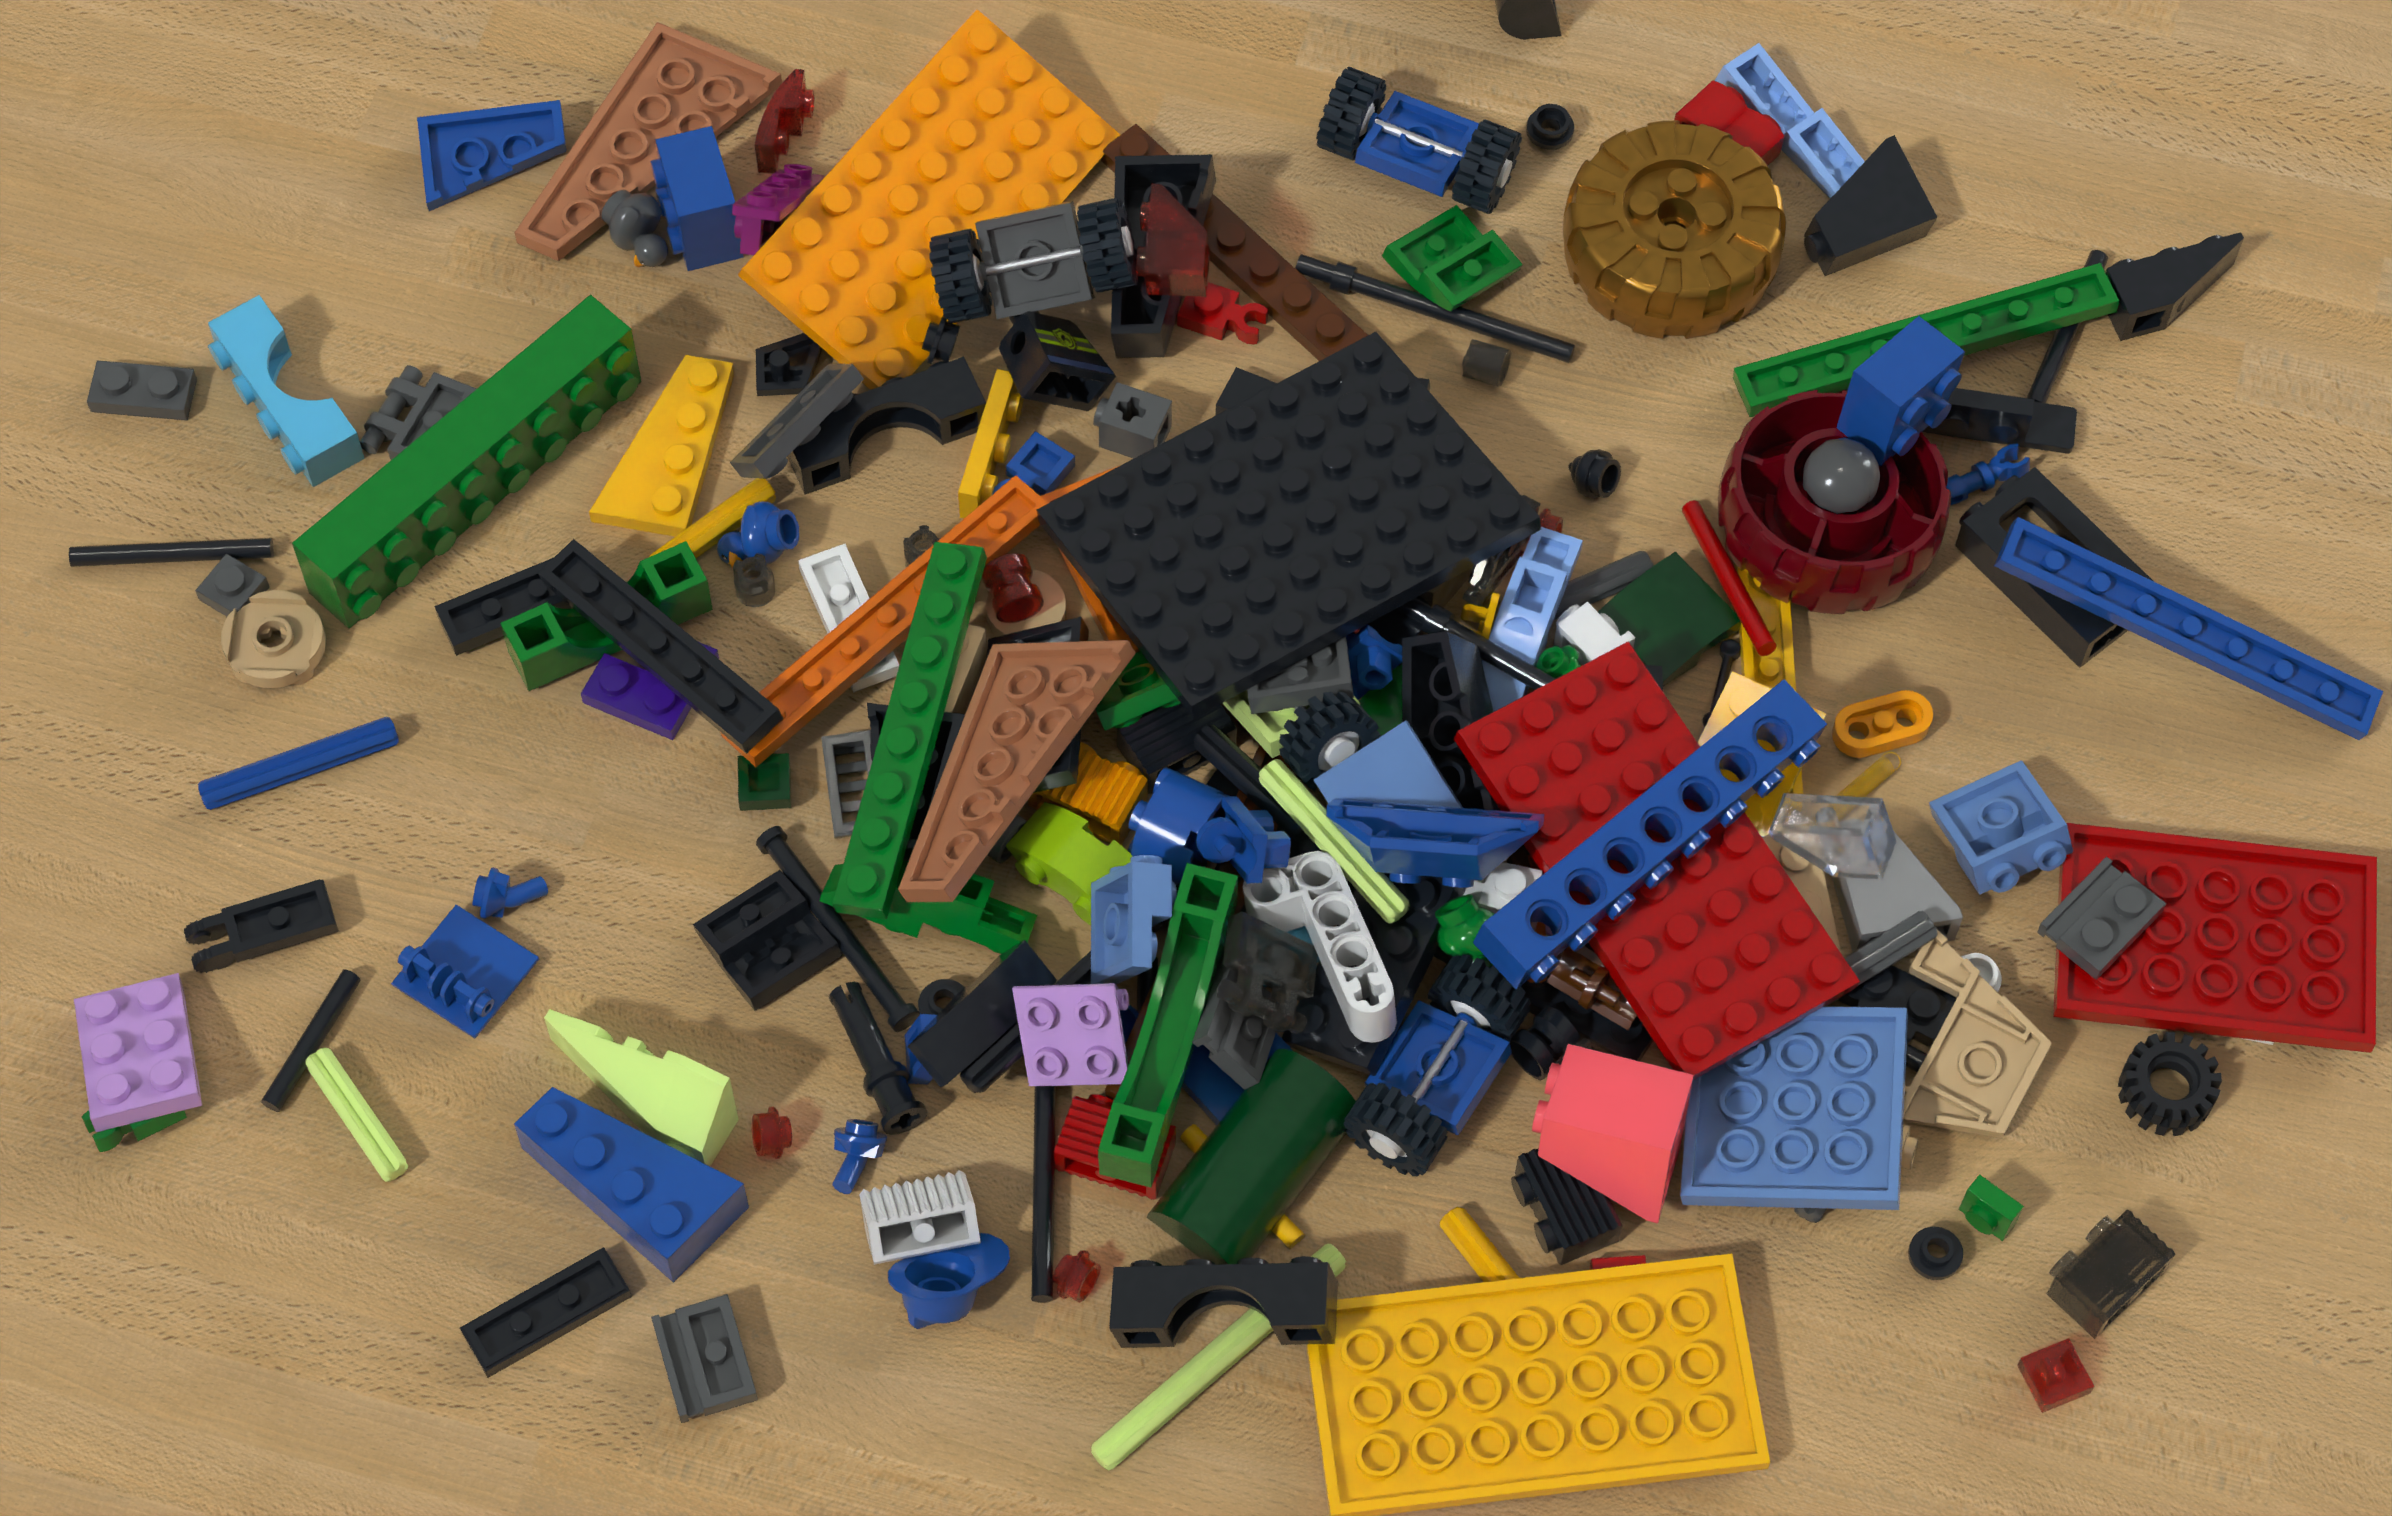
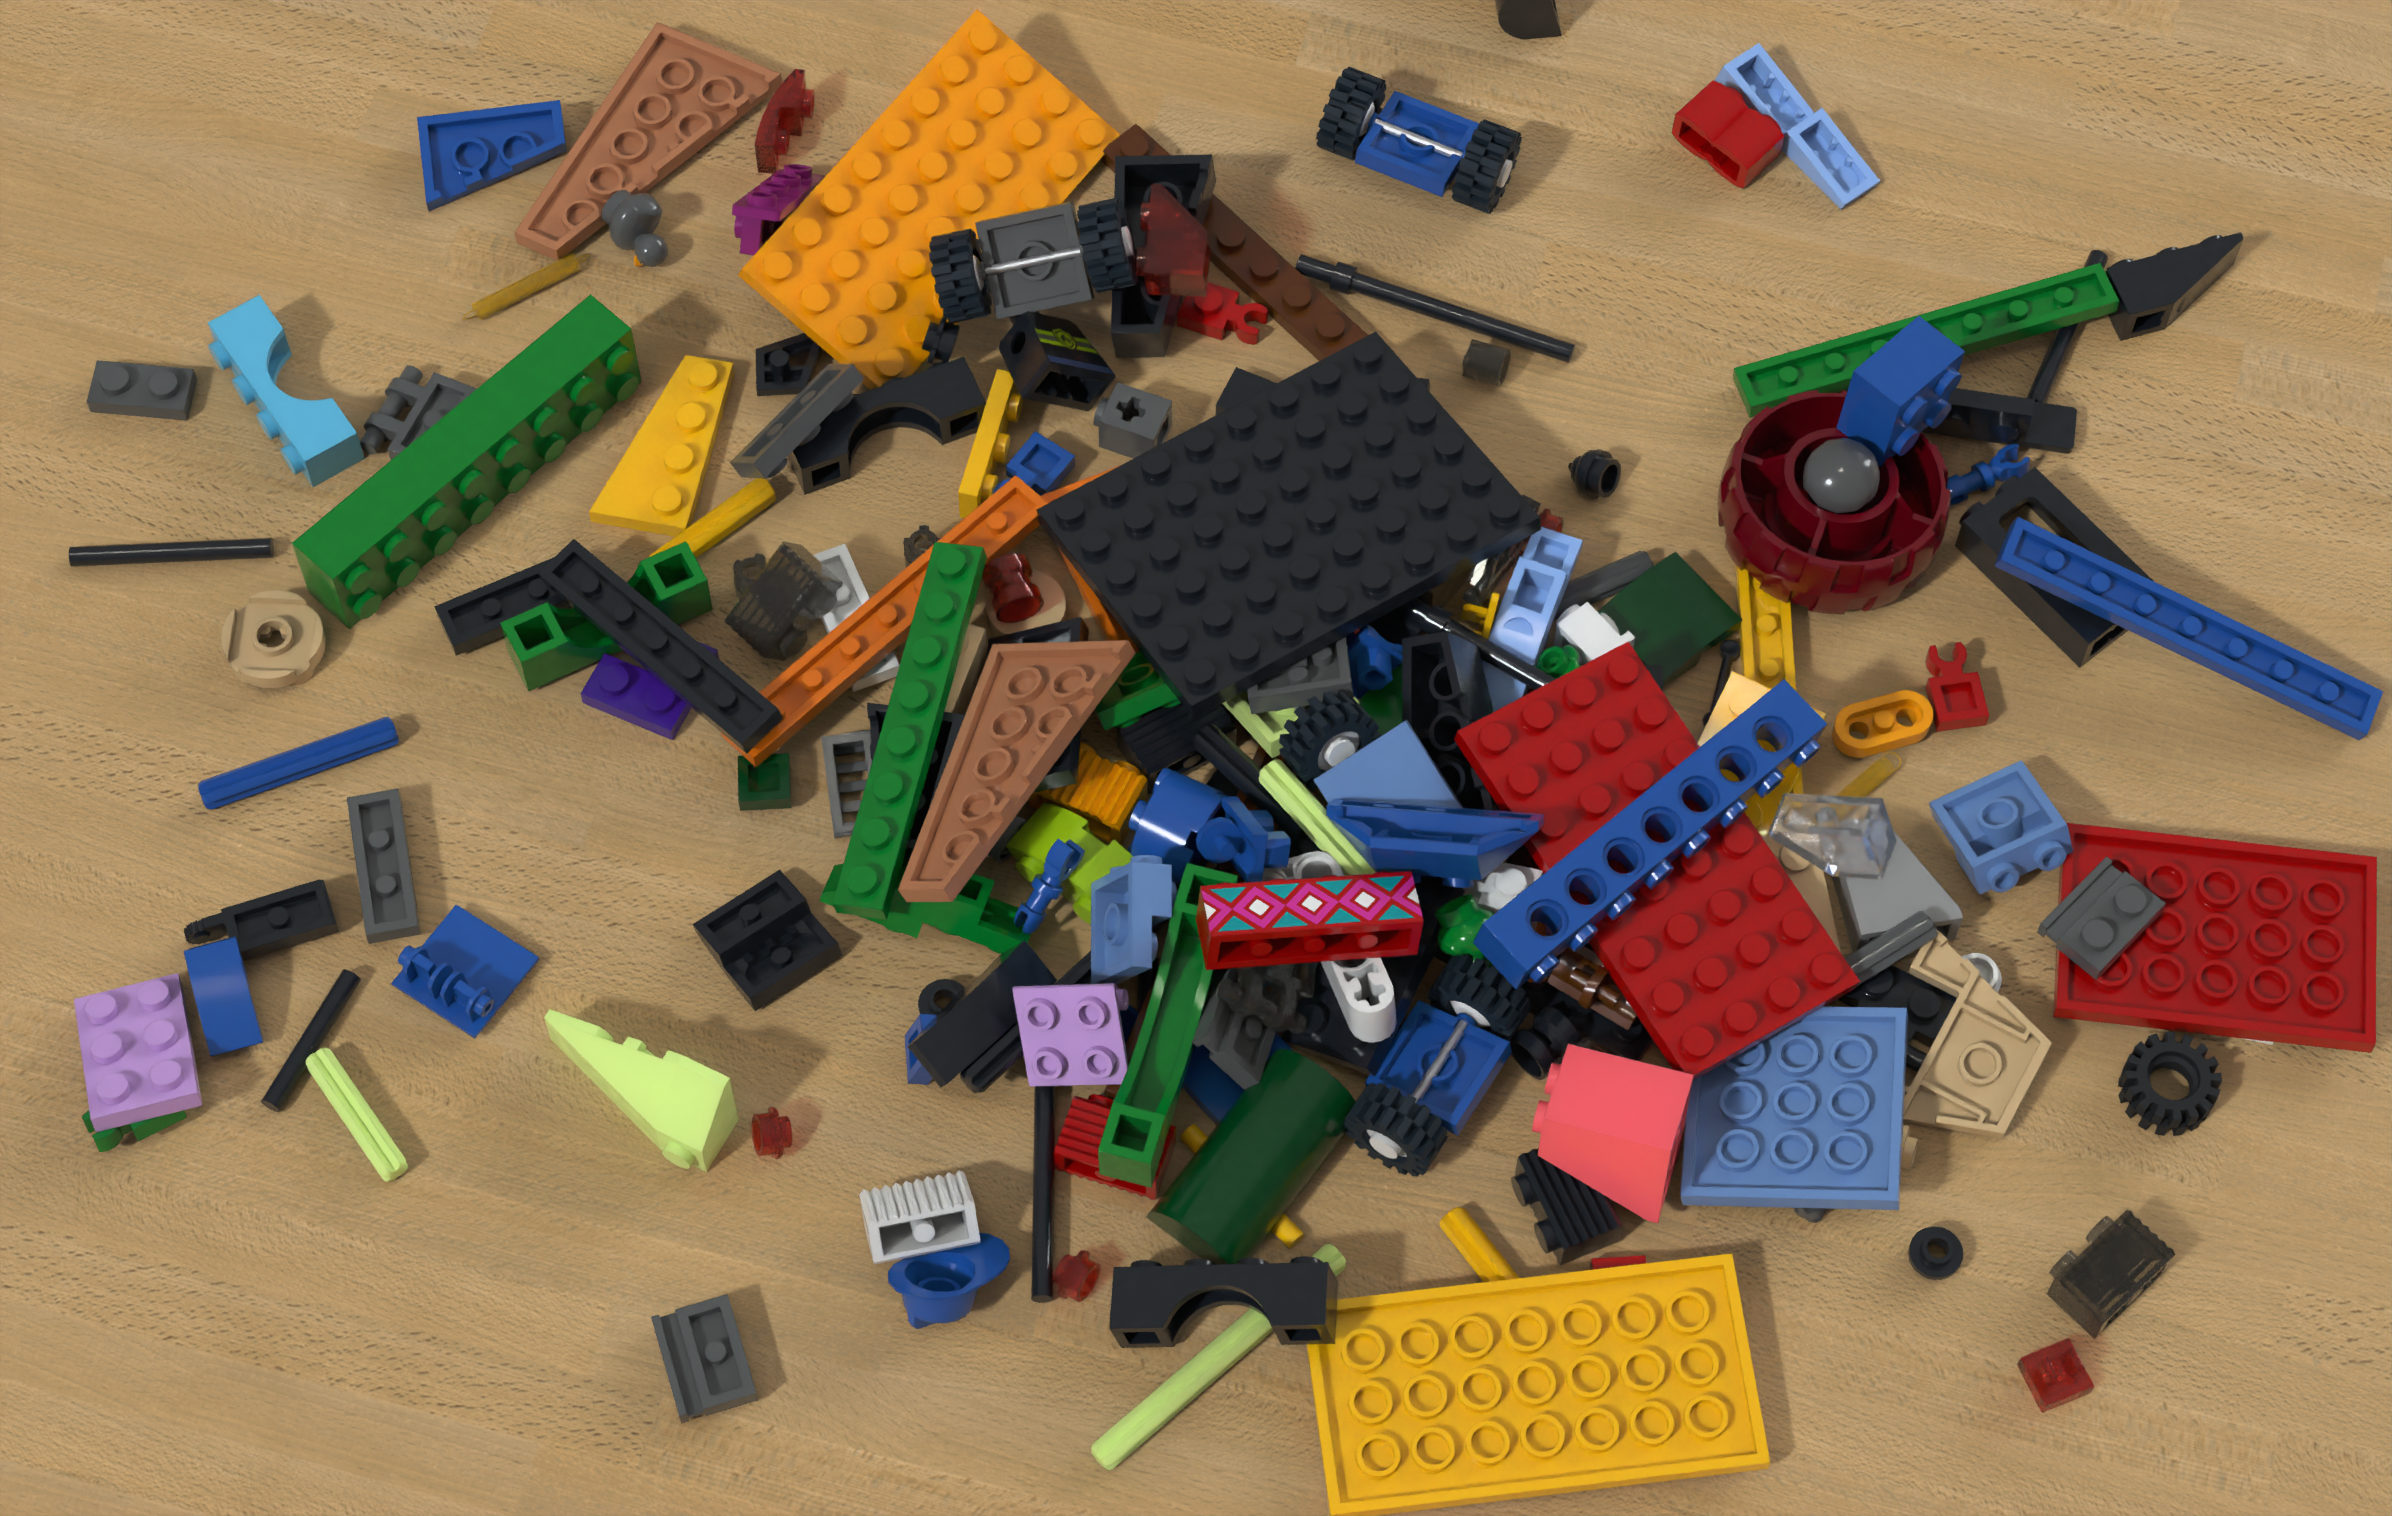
dark grey plate [195,554,270,617] -> none
black tile [460,1247,632,1378] -> none
blue plate [472,867,548,919] -> none
blue wedge [514,1087,749,1283] -> none
blue brick [650,126,744,271] -> none
blue animal [717,501,799,571] -> none
black bar [756,826,920,1032] -> none
black pin [829,981,927,1135] -> none
blue plate [832,1119,887,1194] -> none
green slope [1382,205,1523,312] -> none
black plate [1526,104,1574,150] -> none
pearl gold wheel [1563,120,1786,339] -> none
red bar [1682,500,1777,656] -> none
black slope [1804,135,1937,276] -> none
green plate [1959,1174,2024,1241] -> none
none -> blue slope [184,936,263,1056]
none -> dark grey plate [347,788,421,944]
none -> yellow piece [463,253,590,320]
none -> clear smoke brick [724,541,843,661]
none -> blue piece [1014,838,1085,934]
none -> red brick [1196,871,1424,970]
none -> red plate [1925,642,1989,732]

